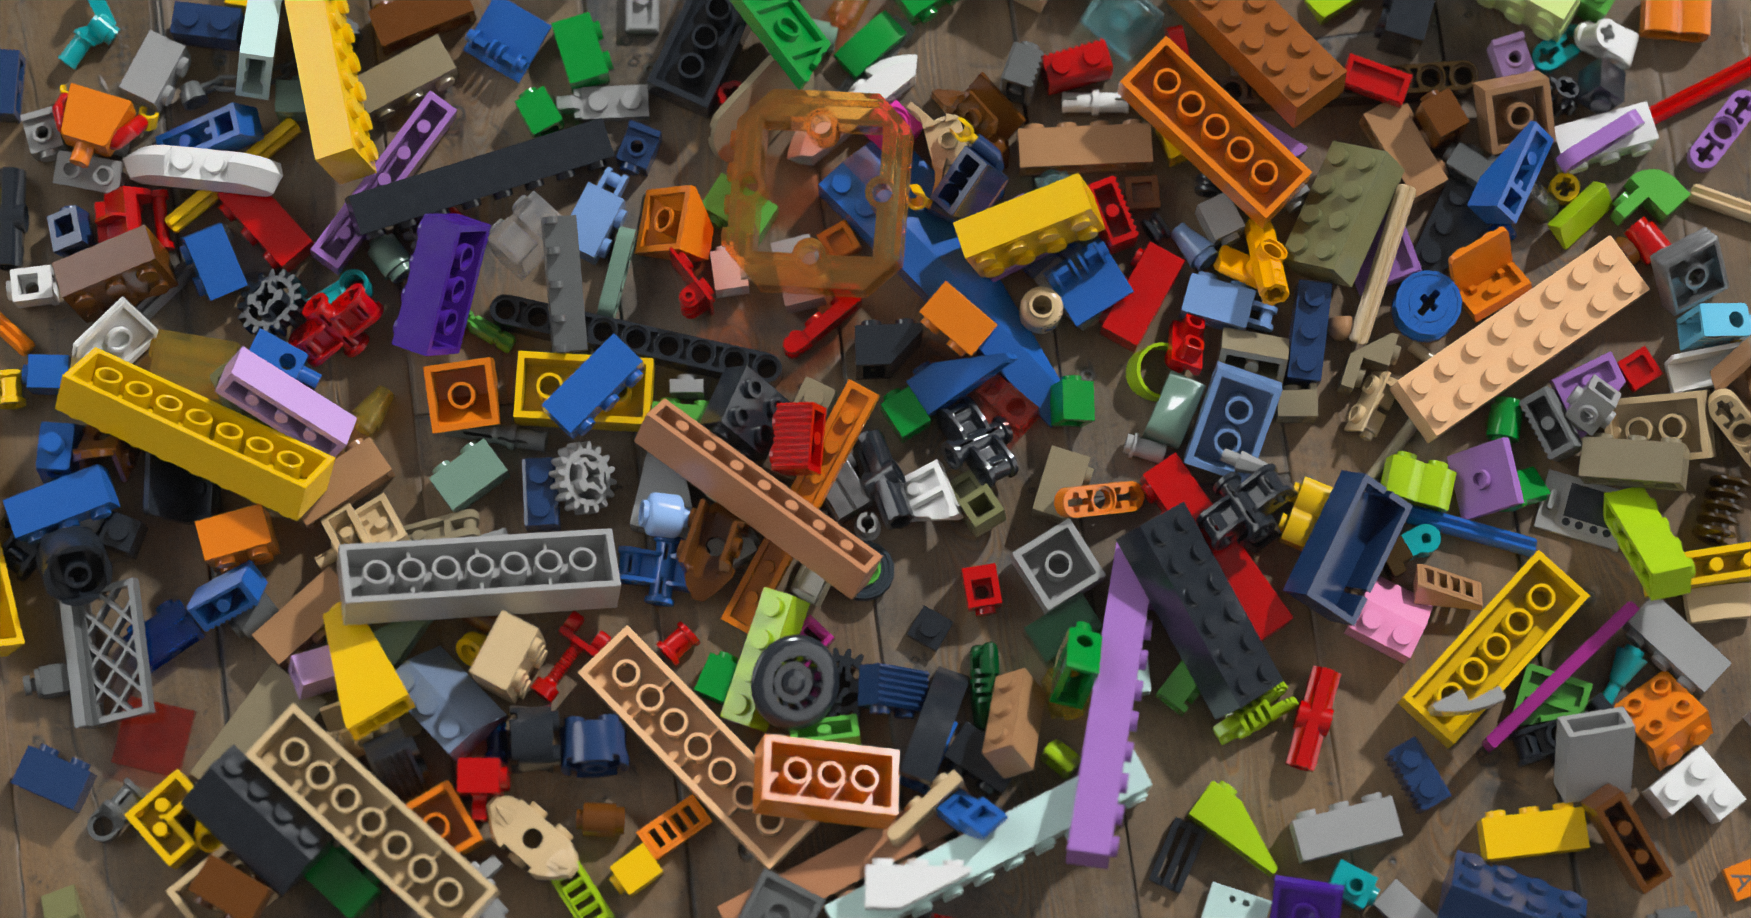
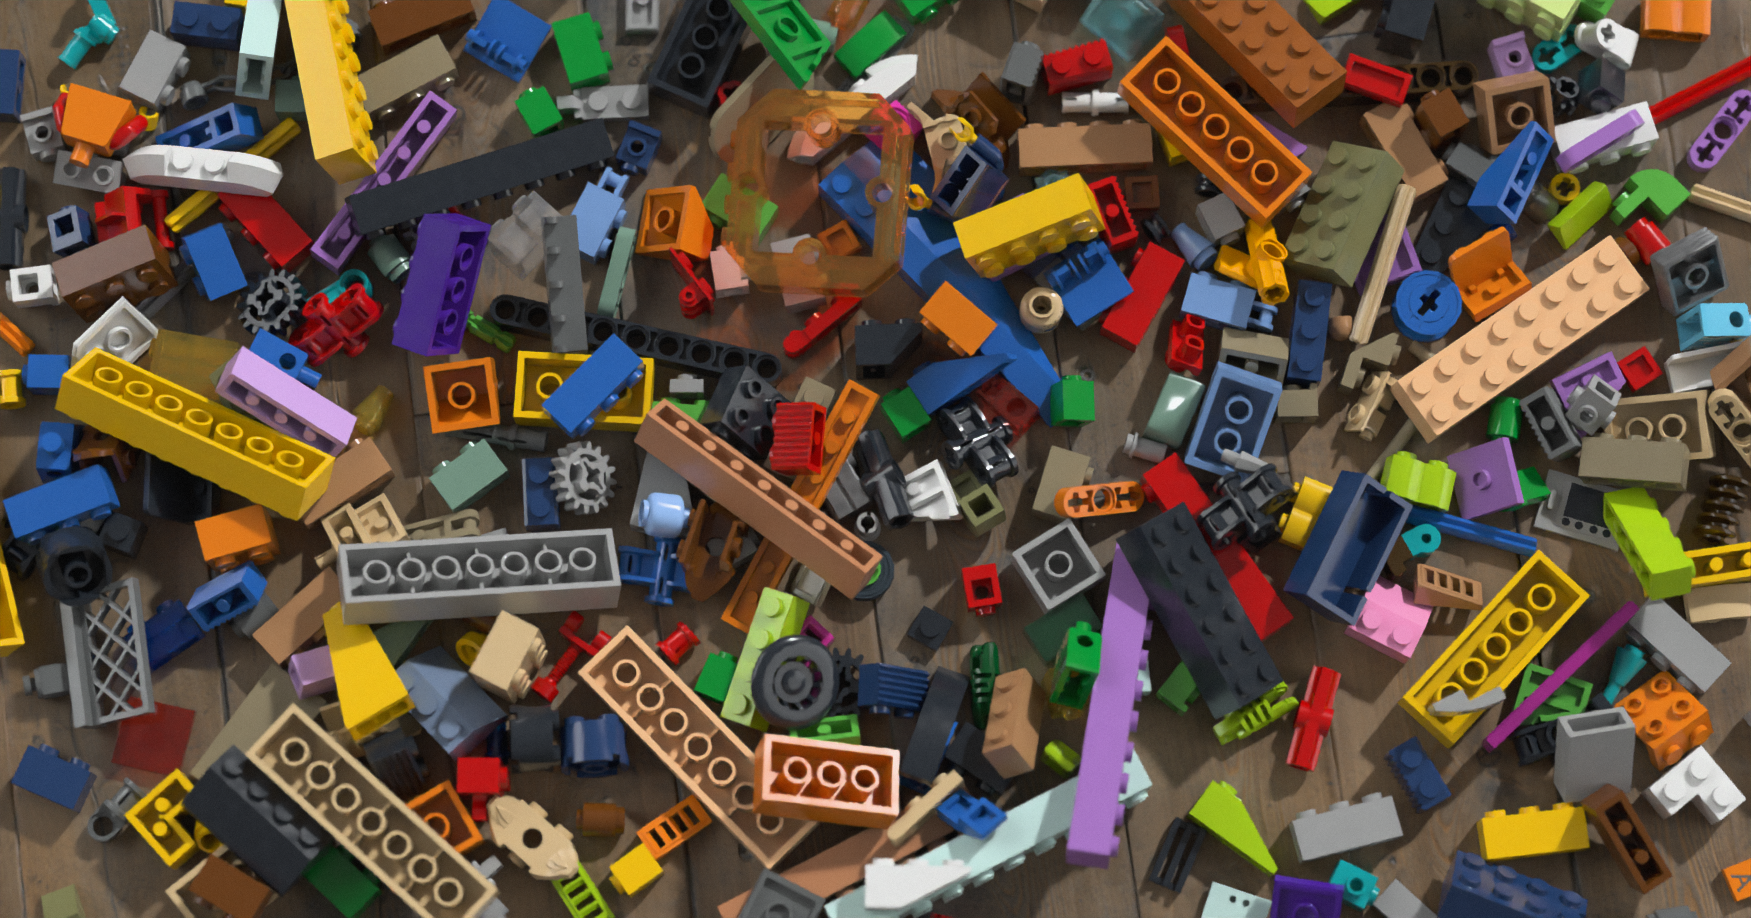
lime helmet [1126,342,1168,402] -> none

